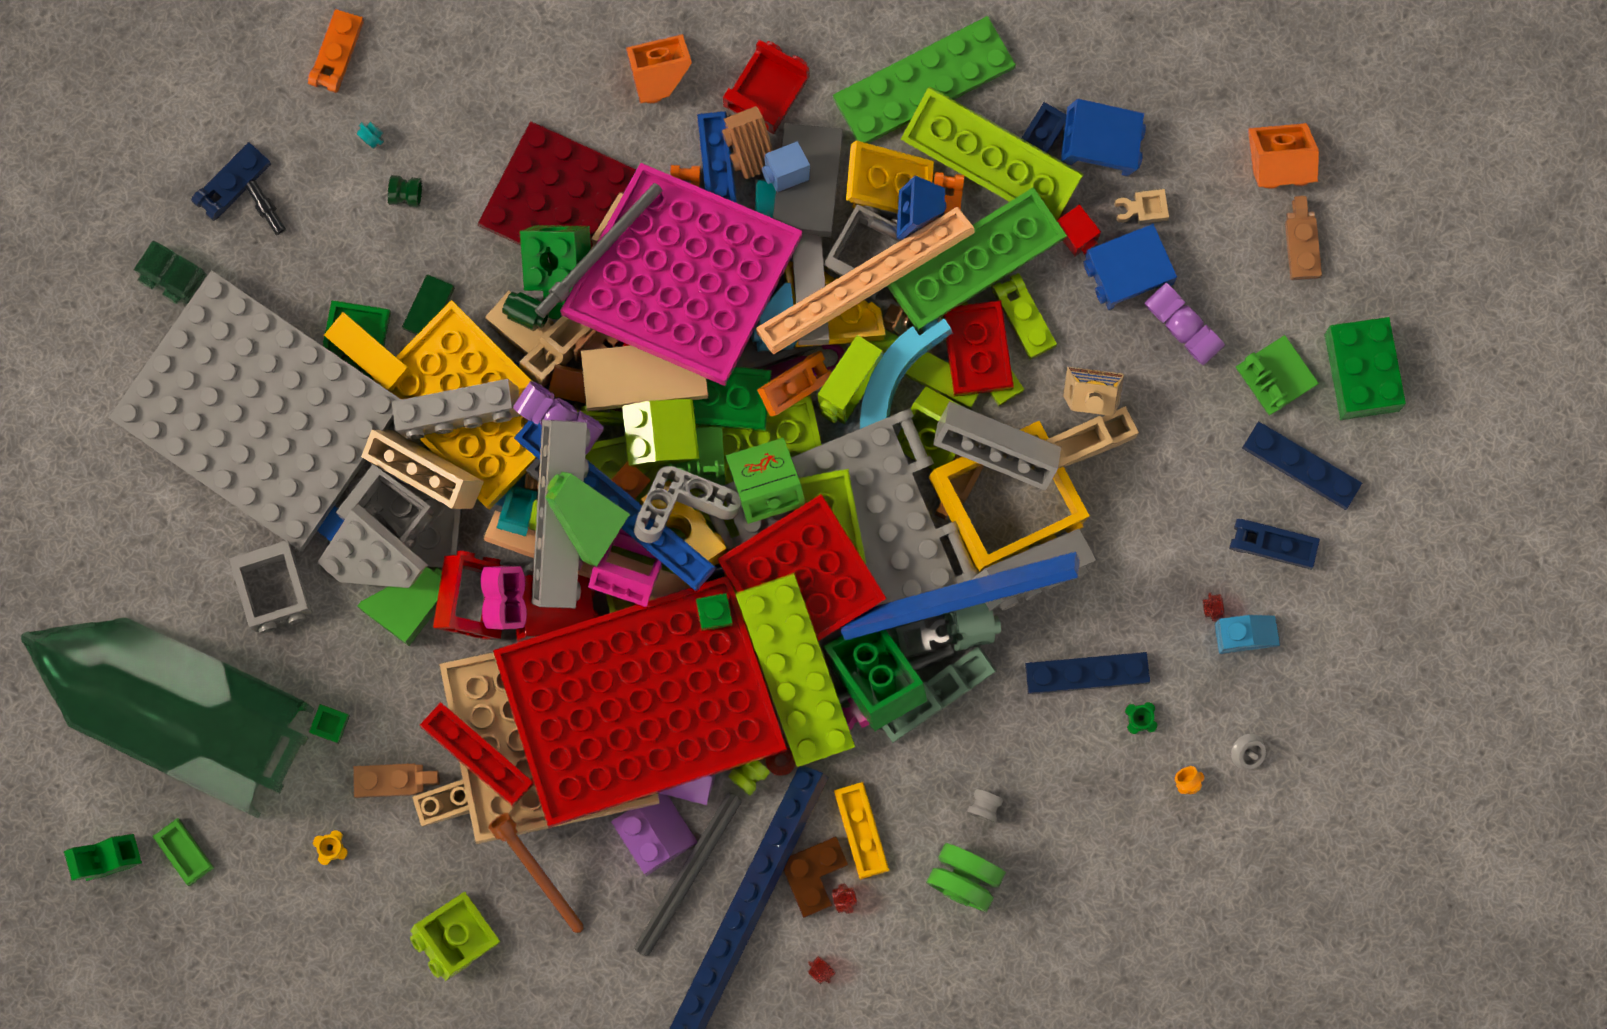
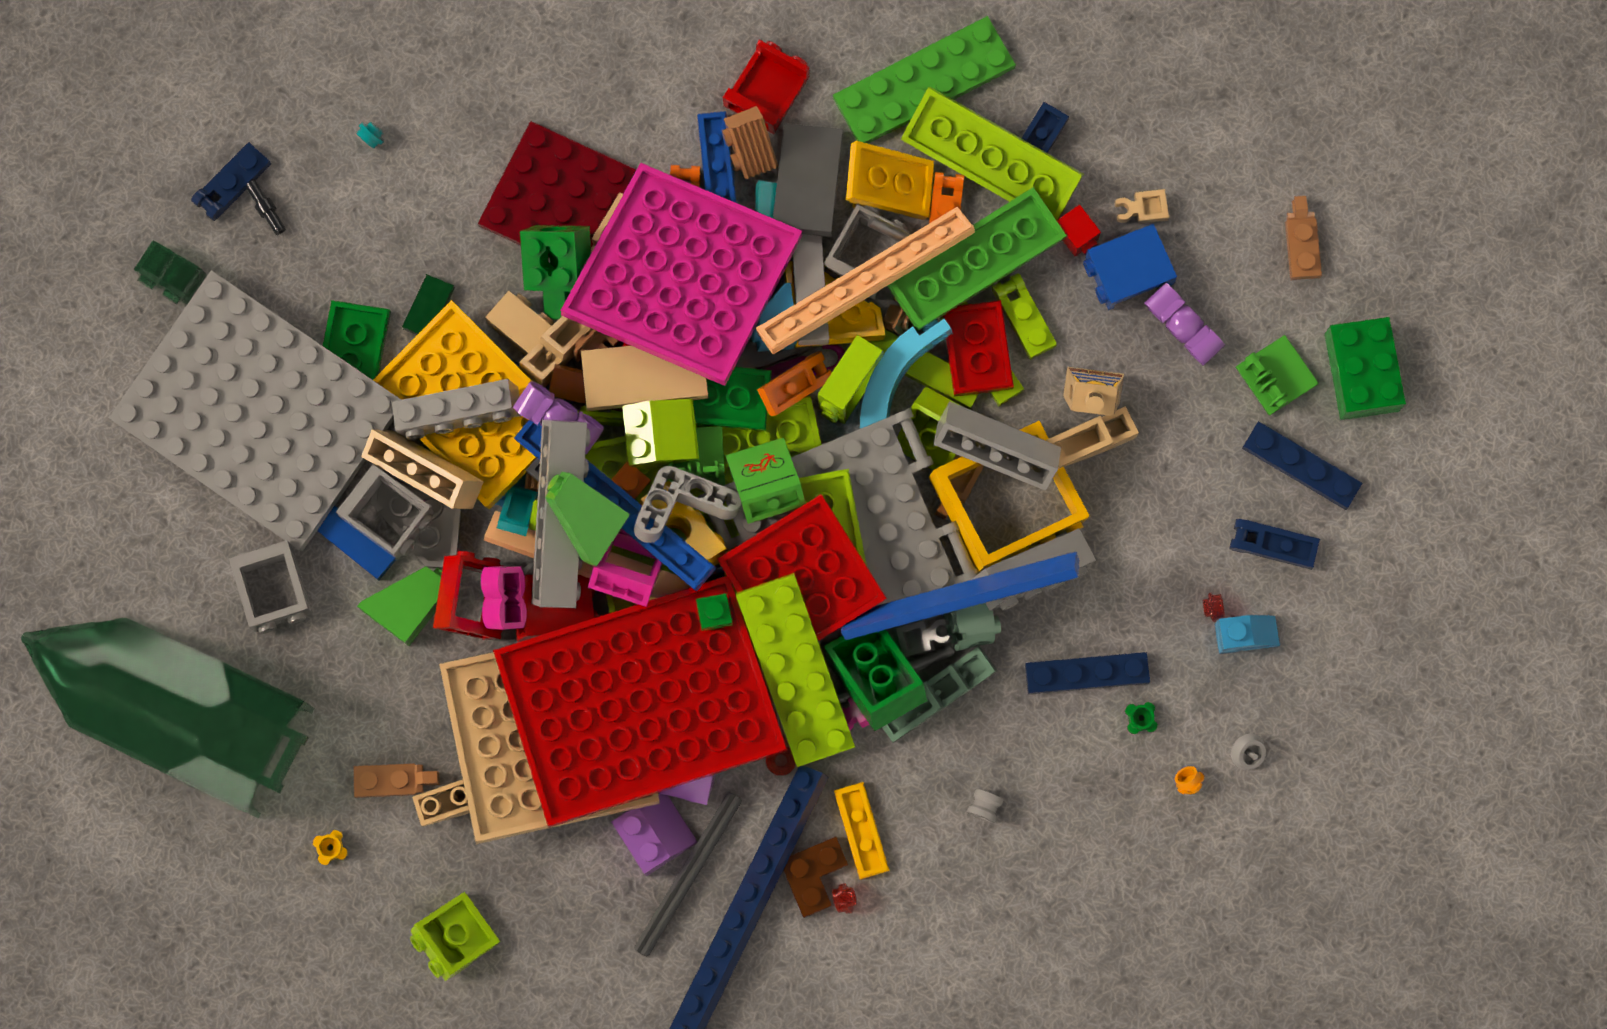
green brick [64,834,142,881] -> none
bright green tile [152,818,214,886] -> none
orange plate [308,9,364,93] -> none
green plate [309,704,350,744] -> none
light grey plate [317,504,427,588] -> none
yellow tile [324,312,410,392] -> none
dark green wheel [387,175,422,208] -> none
red plate [420,702,534,807] -> none
dark orange piece [488,813,584,933] -> none
dark green brick [502,292,549,331] -> none
dark grey bar [535,183,663,318] -> none
orange slope [626,34,692,104] -> none
lime wheel [728,760,770,796] -> none
medium blue brick [762,141,810,193] -> none
clear red plate [807,956,836,984] -> none
blue slope [897,176,946,240] -> none
bright green wheel [926,843,1006,913] -> none
blue panel [1061,99,1146,177] -> none
orange slope [1248,123,1319,188] -> none

